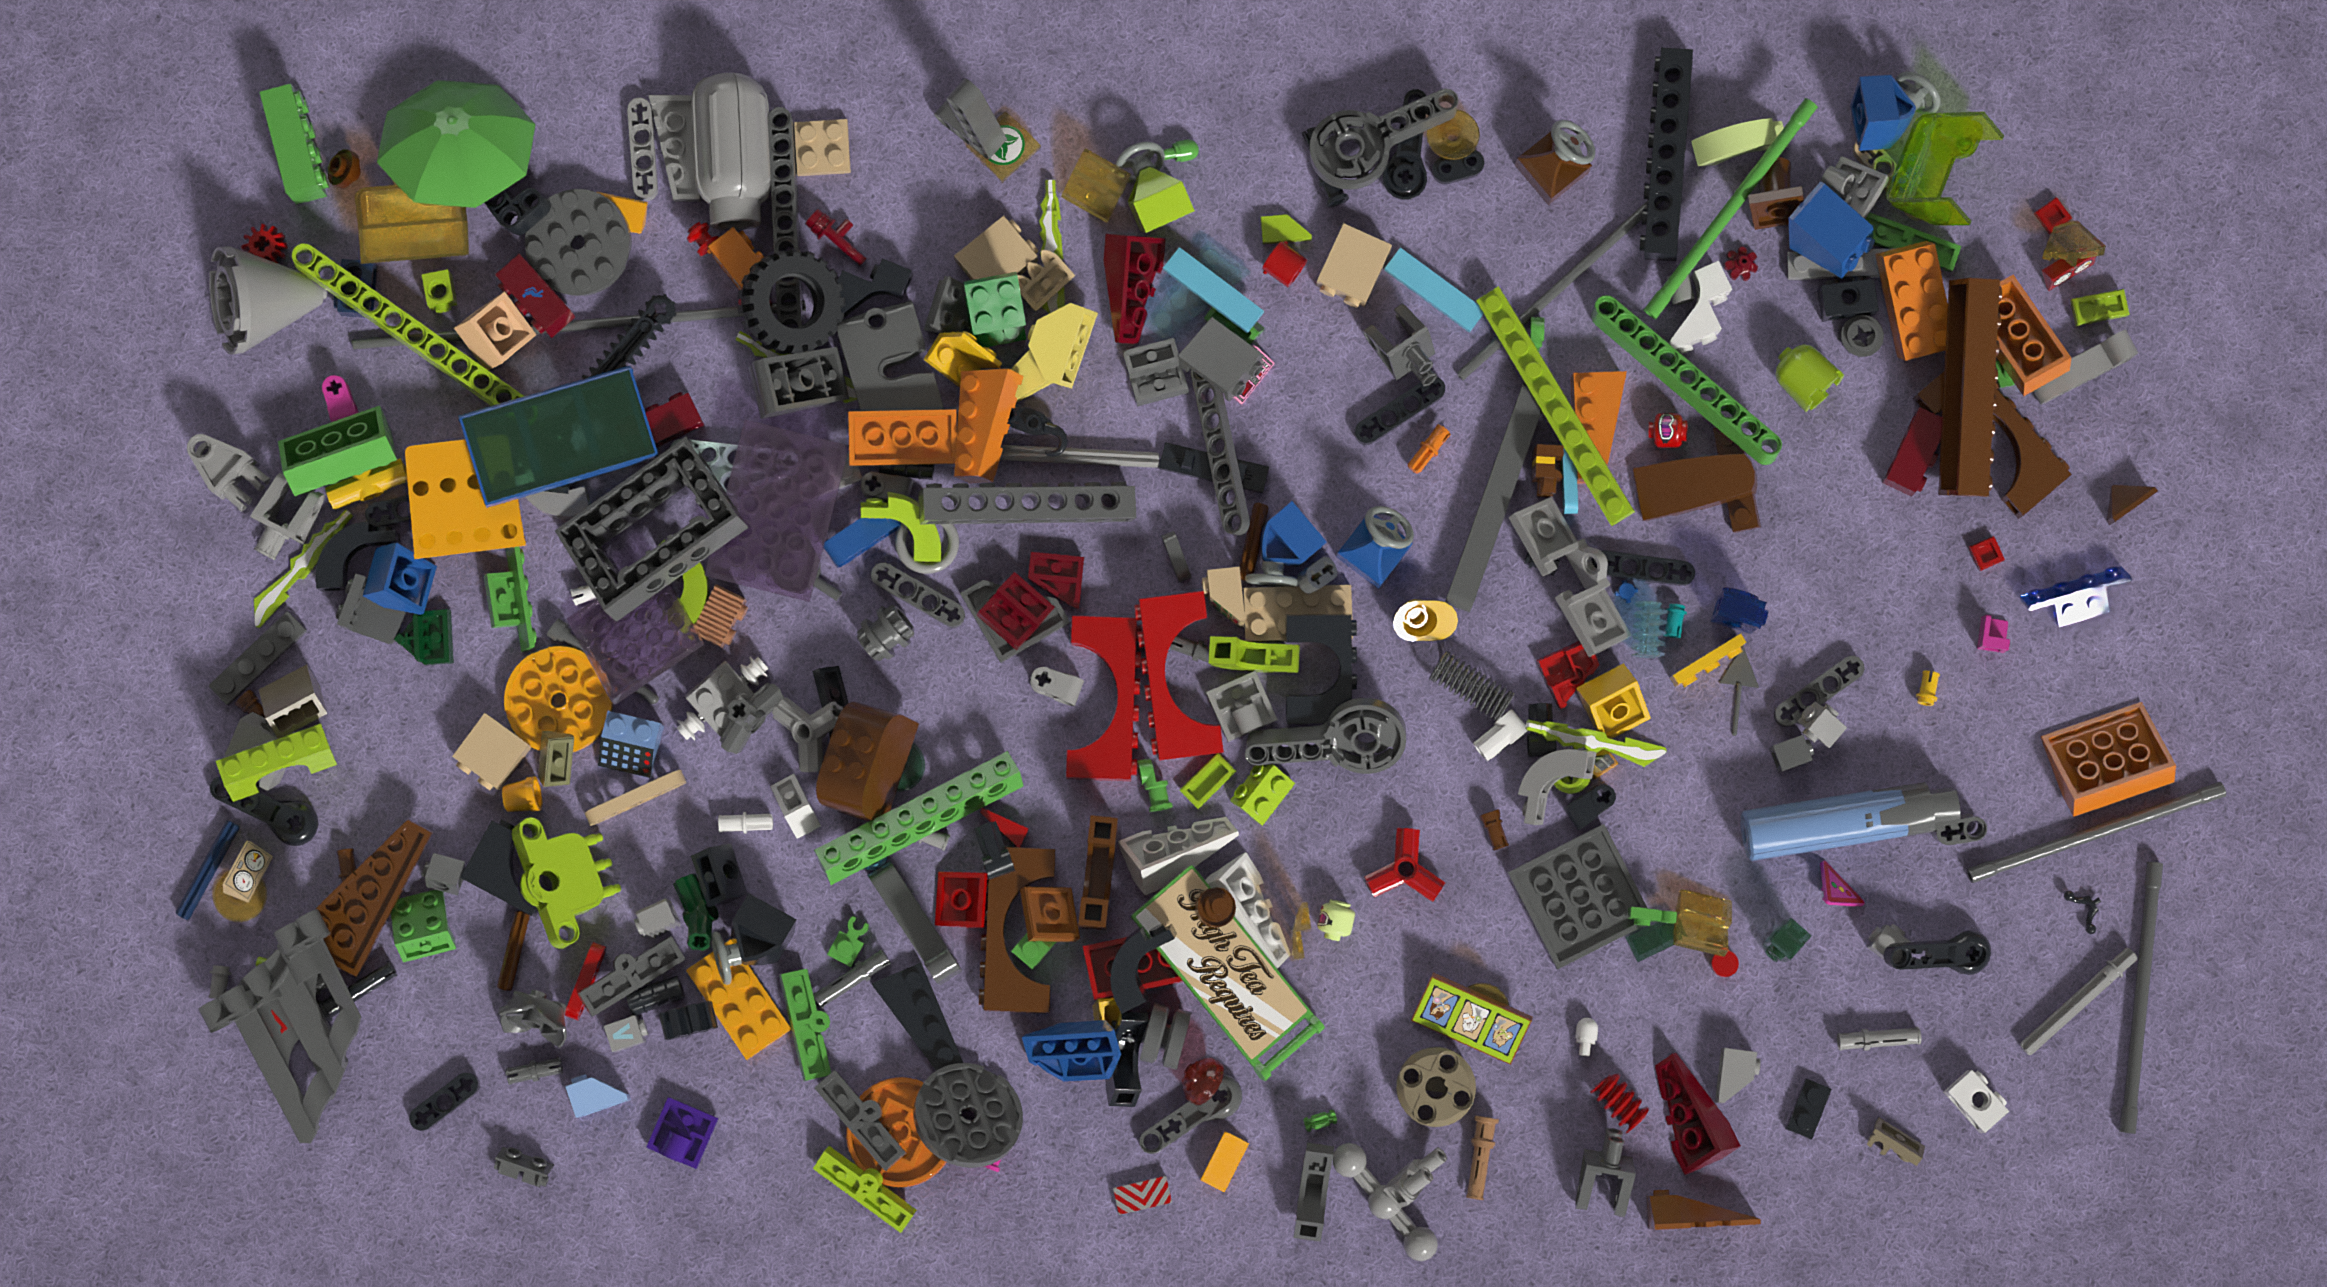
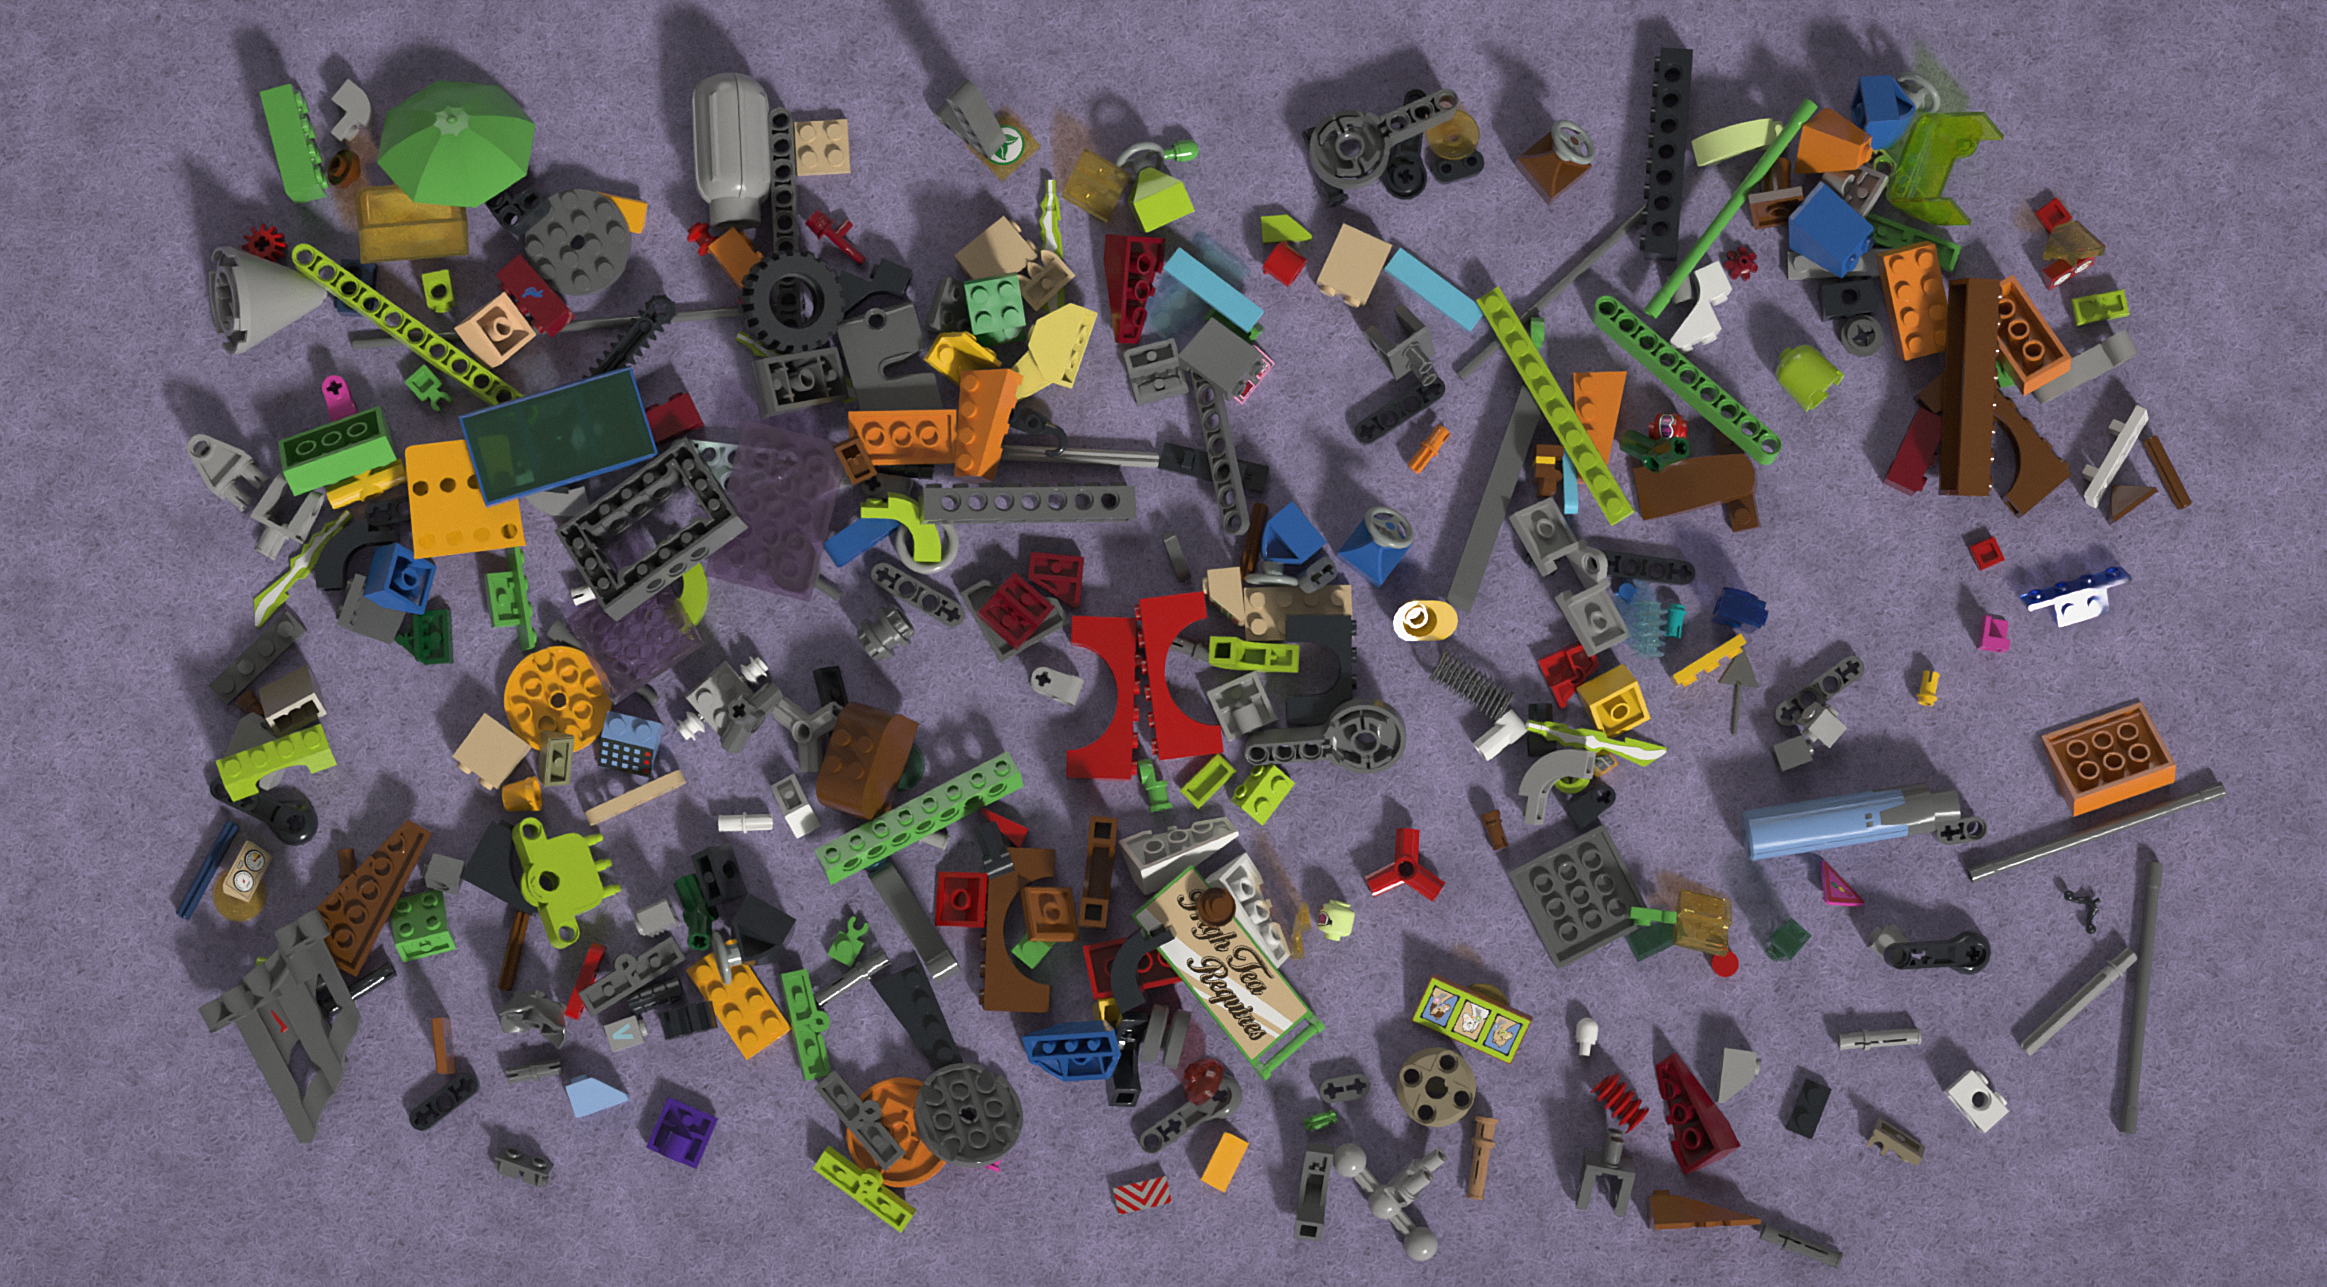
light grey pin [208,965,231,999] -> none
light grey beam [627,98,658,201] -> none
light grey wing [649,95,701,202] -> none
nougat brick [692,584,748,649] -> none
none -> light grey brick [330,79,375,145]
none -> bright green plate [405,364,453,413]
none -> dark orange tile [431,1017,456,1074]
none -> reddish brown slope [833,434,877,485]
none -> dark grey beam [1319,1074,1370,1103]
none -> dark green piece [1619,429,1690,473]
none -> dark grey pin [1759,1223,1843,1268]
none -> orange slope [1794,107,1873,174]
none -> white hinge [2082,405,2149,509]
none -> reddish brown axle [2143,435,2192,510]

